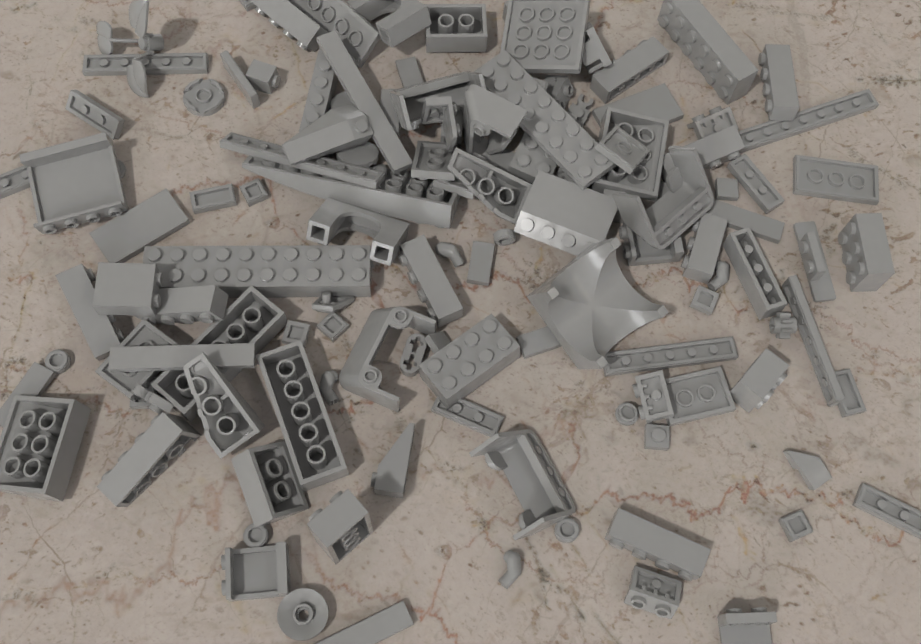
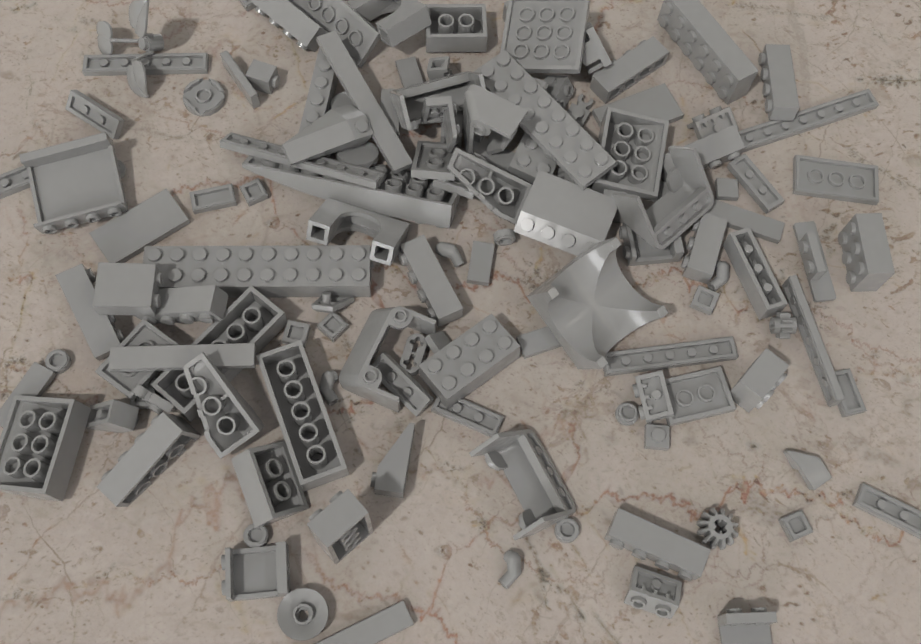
light grey tile [595,125,651,175] -> none
none -> light grey slope [86,399,139,433]
none -> light grey plate [372,352,434,417]
none -> light grey brick [427,56,453,81]
none -> light grey gear [696,508,739,550]

